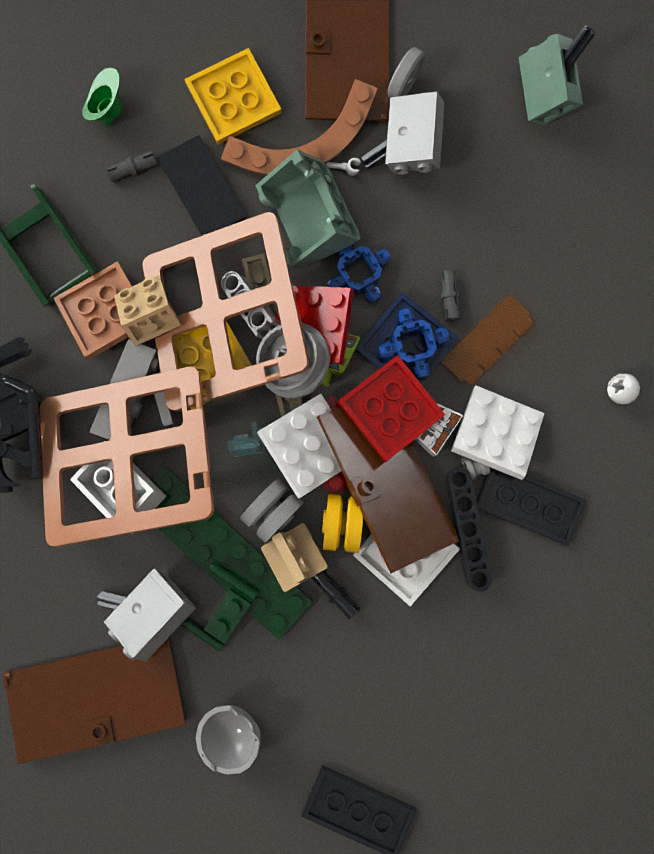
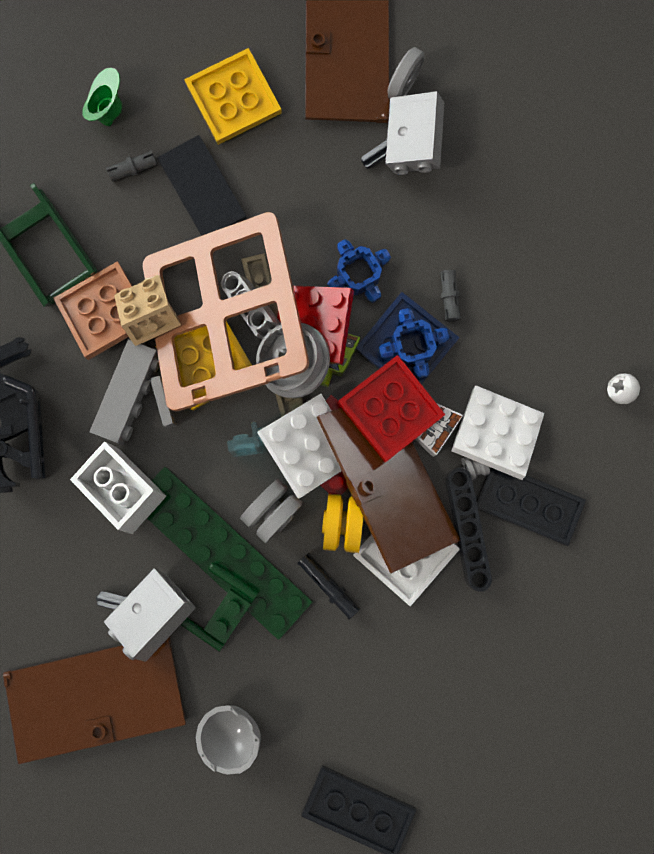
window [40,367,214,547] -> none
nougat plate [221,79,378,175] -> none
sand green windscreen [255,149,360,269] -> none
tan bracket [261,523,328,592] -> none
white hand [326,158,361,176] -> none
clear orange windscreen [440,294,534,385] -> none
sand green piece [519,25,595,125] -> none

